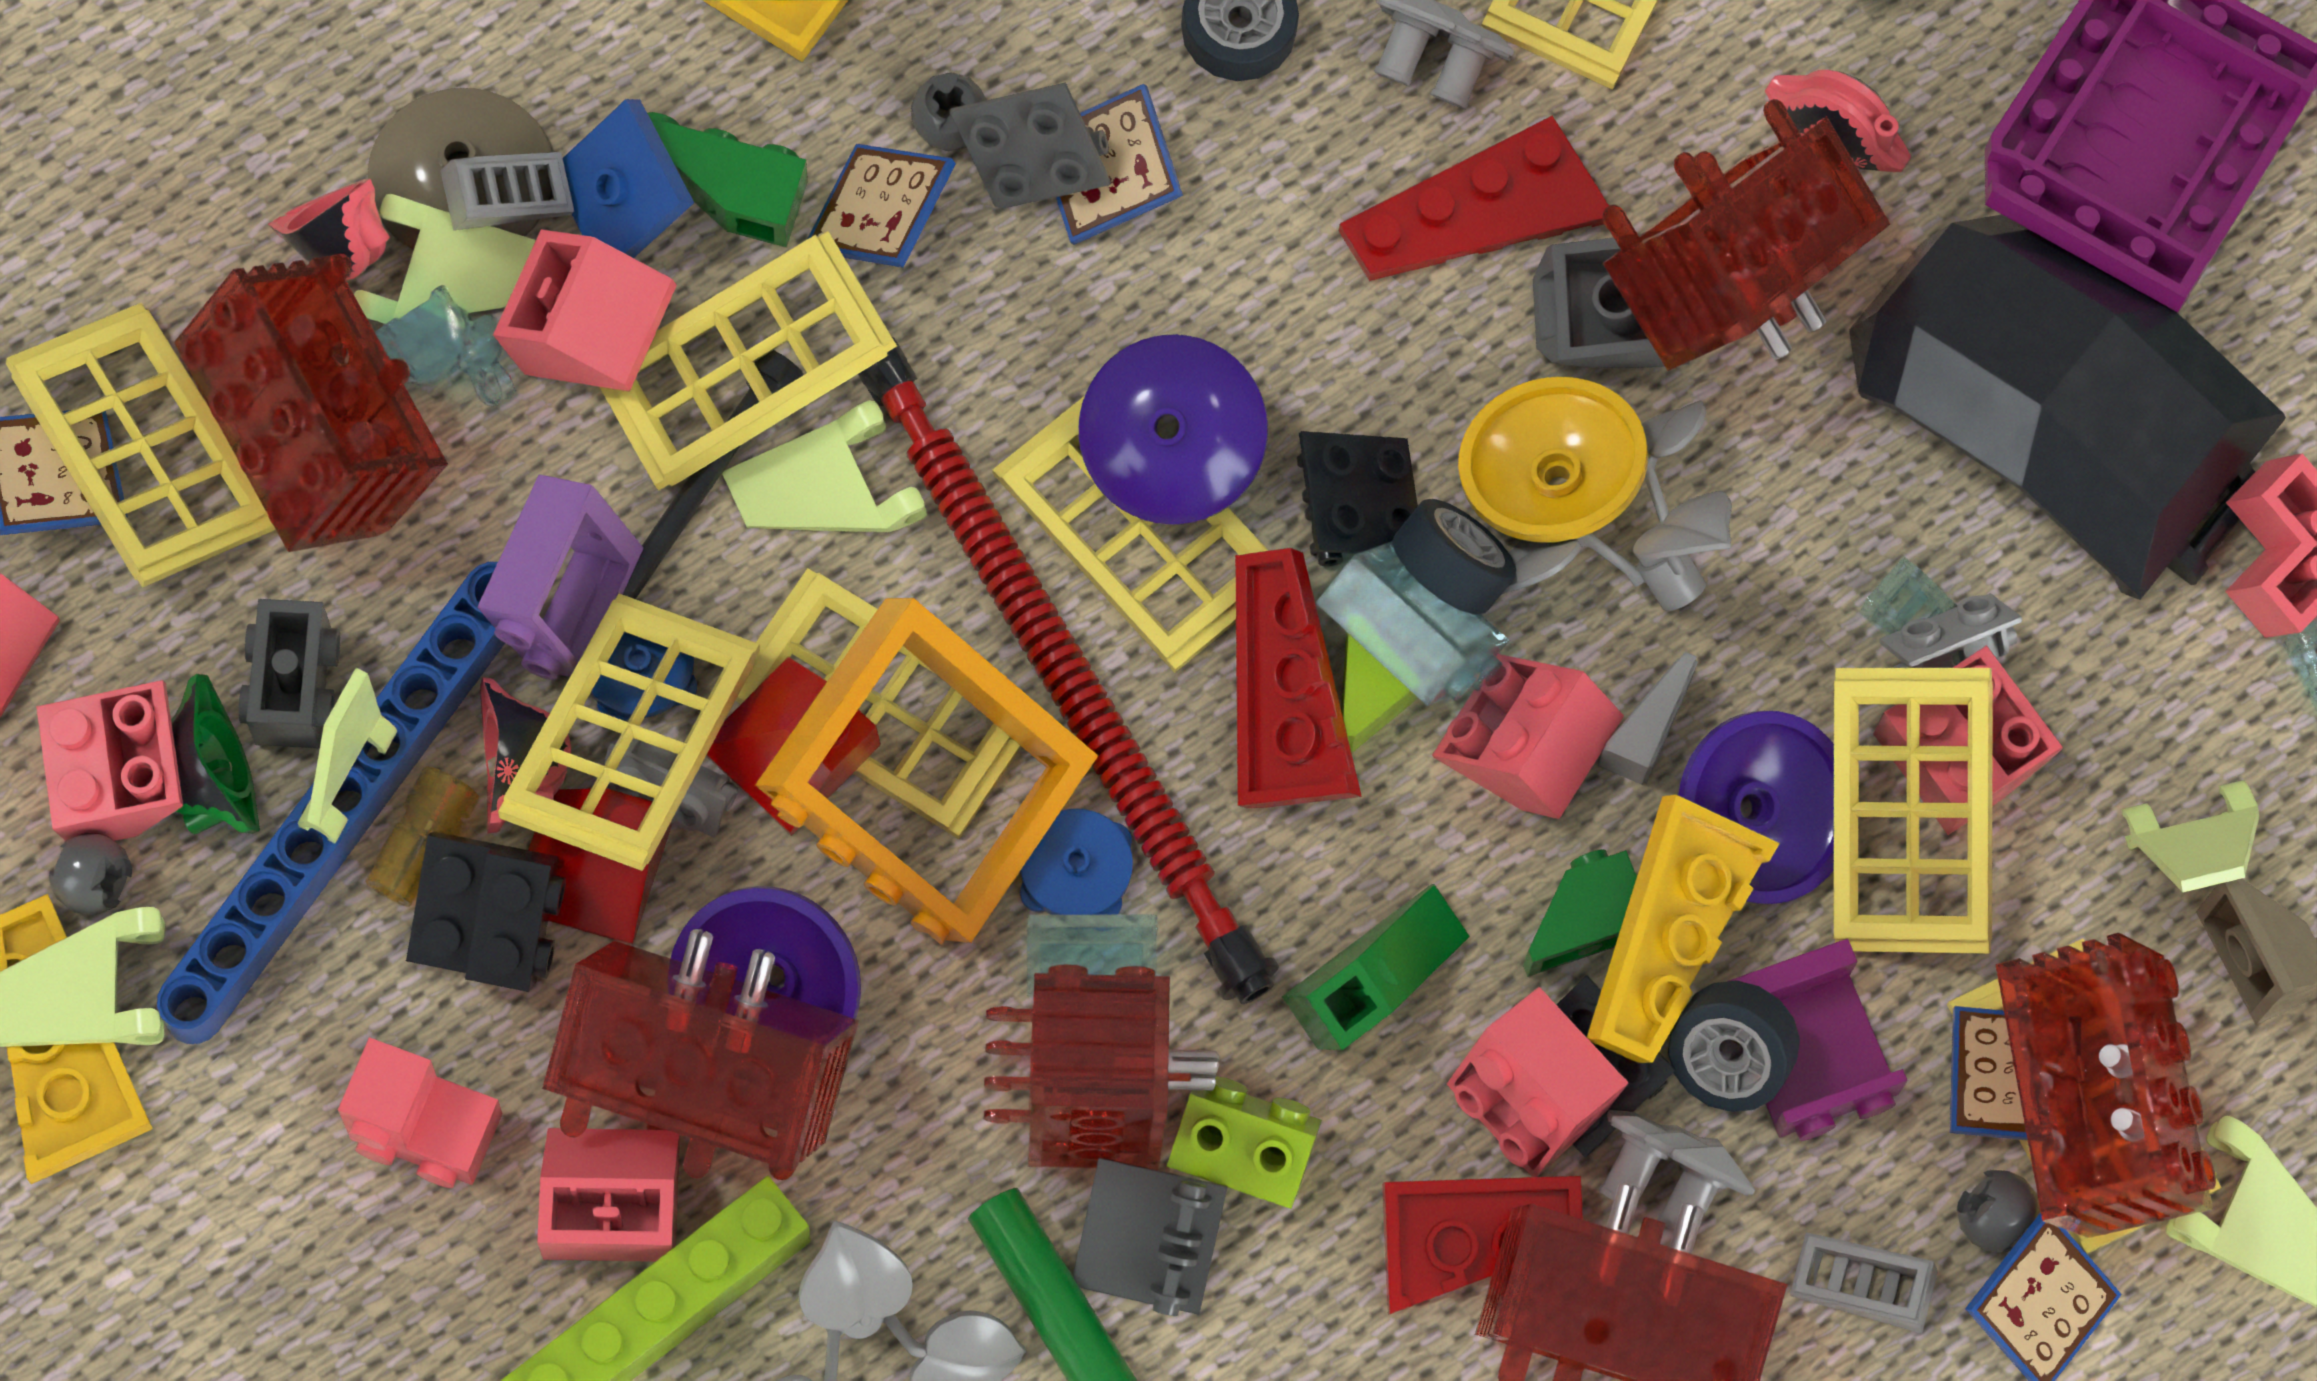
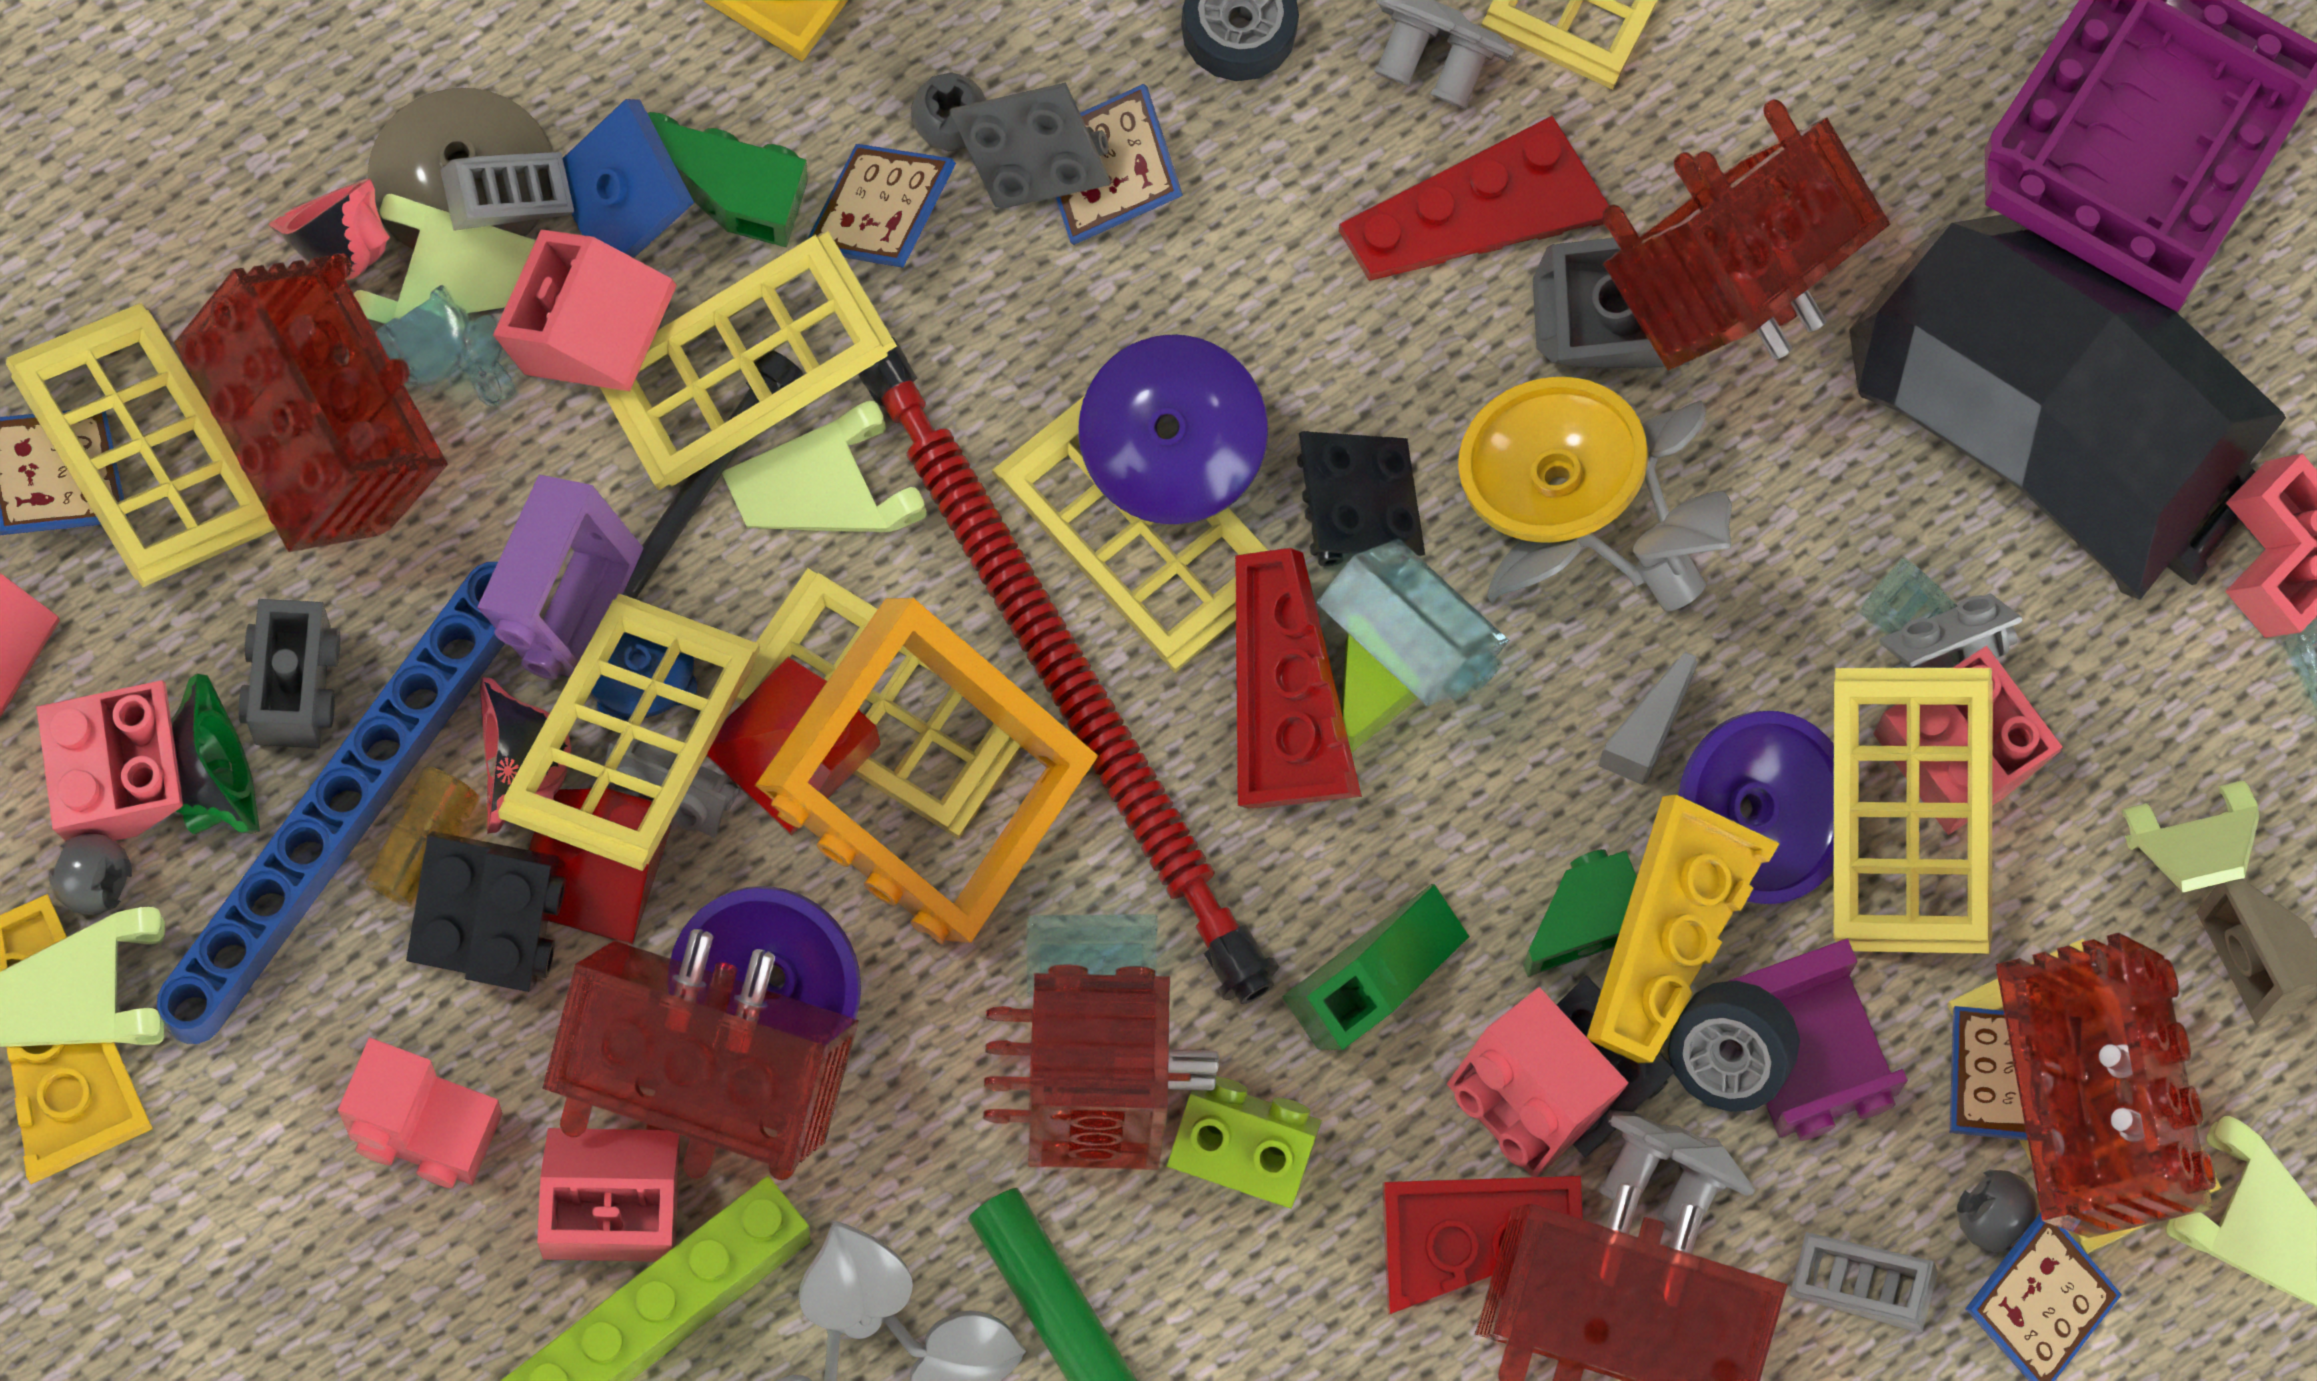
yellowish green flag [298,668,397,844] -> none
blue piece [1020,808,1133,922] -> none
dark grey hinge [1073,1157,1228,1316] -> none
black wheel [1392,499,1516,615] -> none
coral slope [1432,654,1624,819] -> none
coral hat [1765,70,1911,172] -> none

